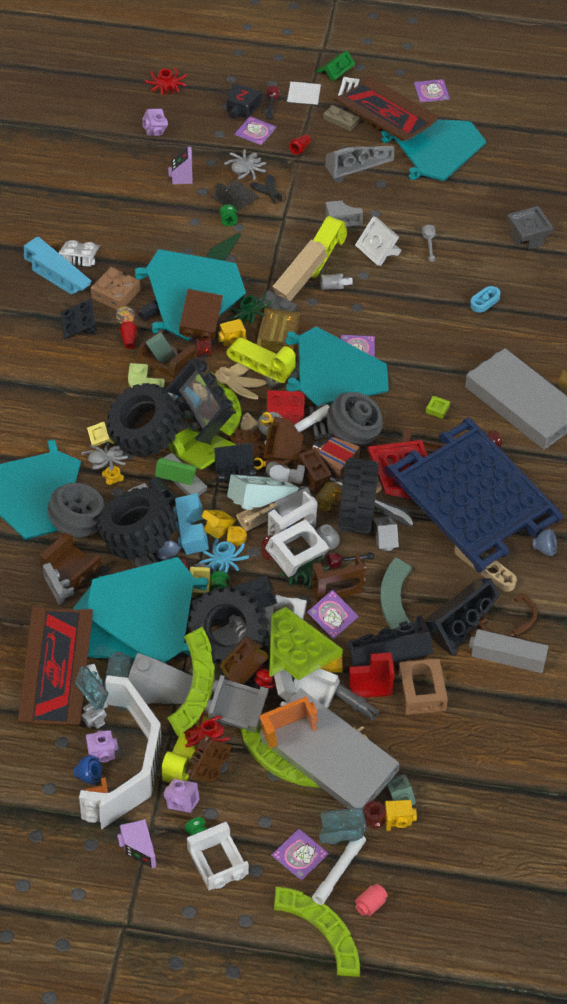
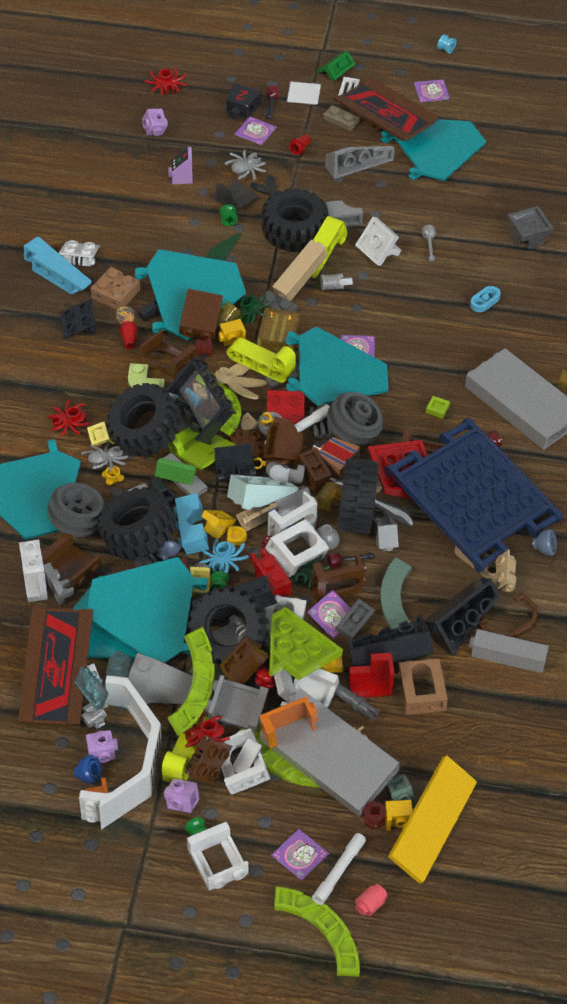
lavender slope [117,820,156,868] -> none
sand green tile [146,332,176,364] -> none
clear light blue bracket [319,807,367,844] -> none
none -> white panel [19,540,48,602]
none -> red animal [48,400,91,436]
none -> clear yellow brick [217,301,241,327]
none -> white panel [221,728,271,795]
none -> white sticker [233,738,261,773]
none -> red hinge [248,548,291,597]
none -> black tyre [262,188,328,252]
none -> dark grey plate [336,599,375,640]
none -> yellow tile [388,755,477,883]
none -> medium azure wheel [437,34,456,54]
none -> tan hinge [495,549,516,592]

